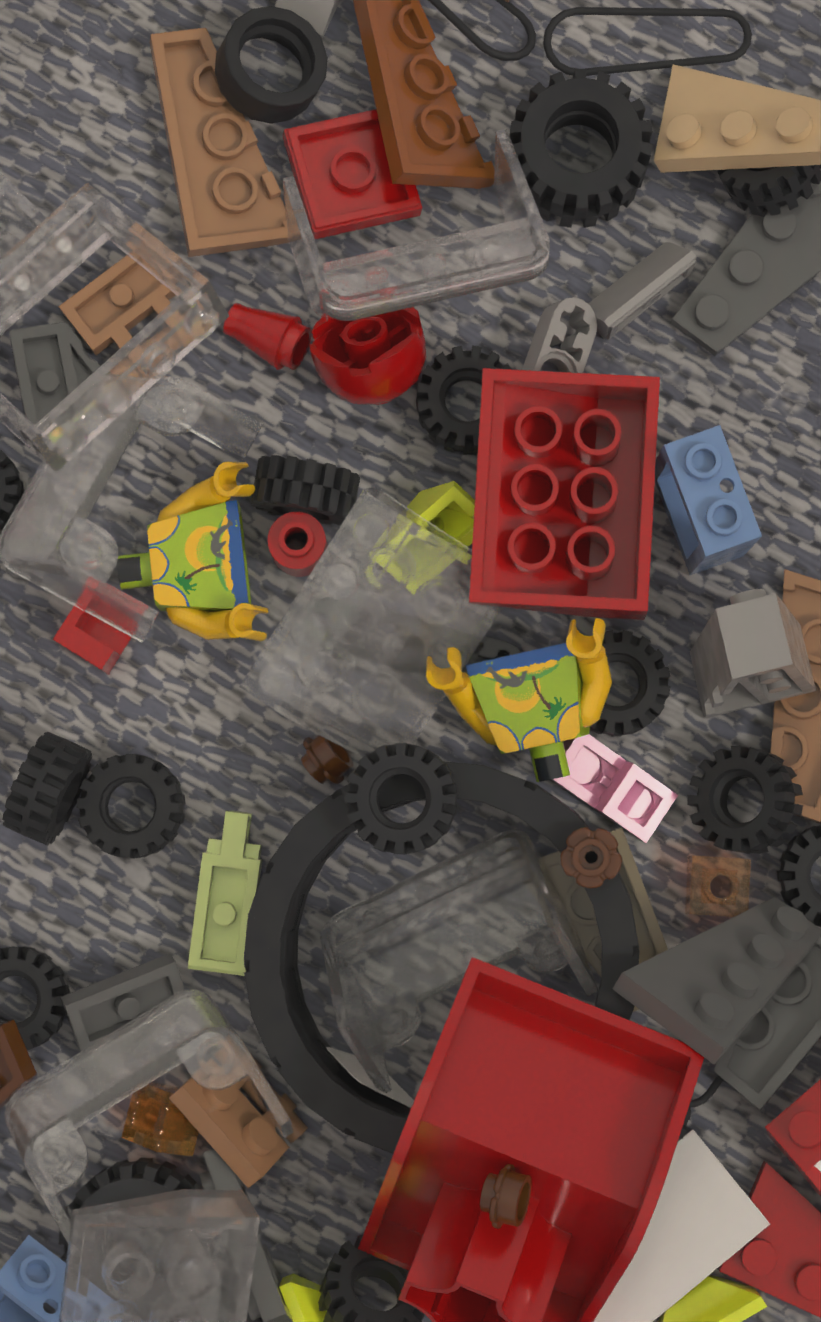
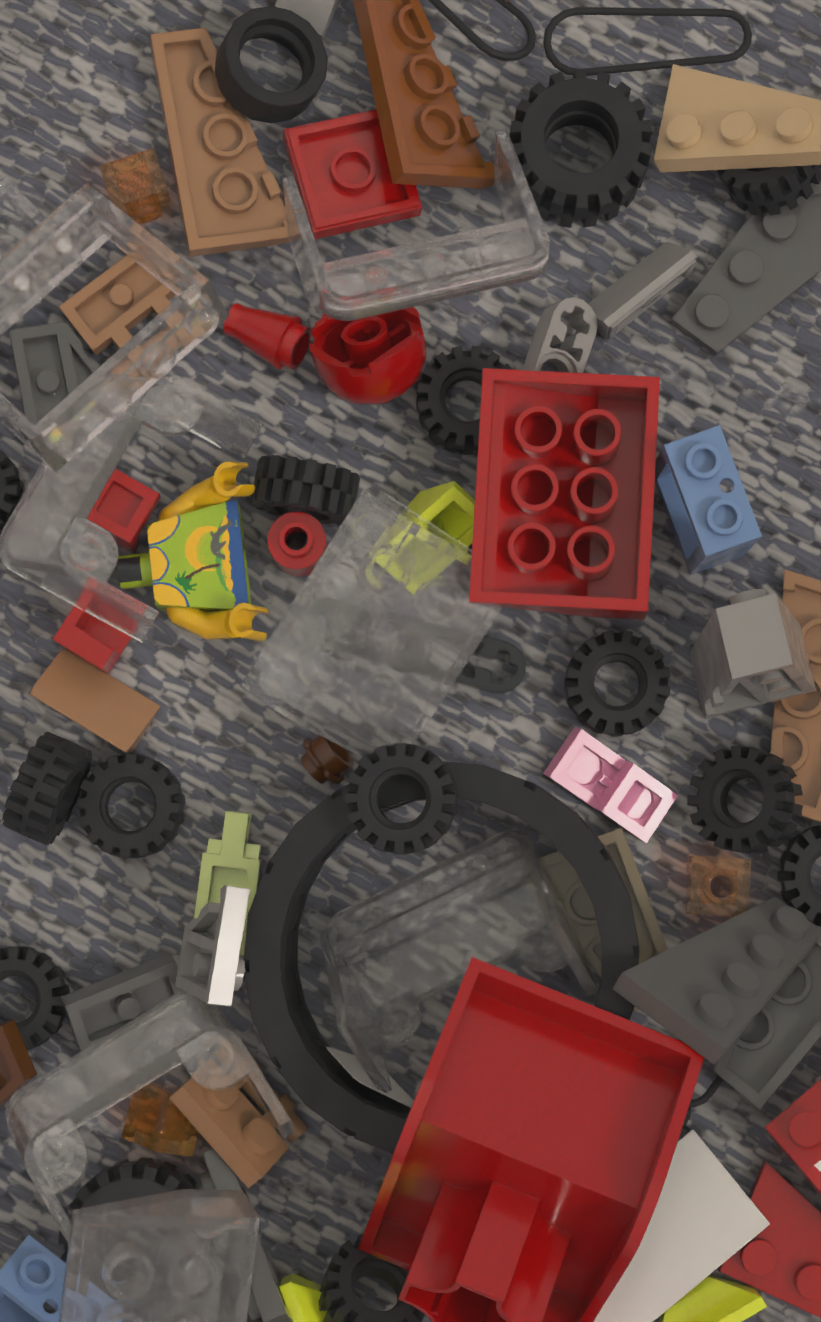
torso [426,618,612,782] -> none
reddish brown plate [480,1164,532,1229] -> none
reddish brown plate [560,827,622,888] -> none
none -> medium nougat slope [29,647,161,754]
none -> red panel [79,465,161,554]
none -> clear orange plate [99,148,173,225]
none -> light grey wing [175,885,250,1006]

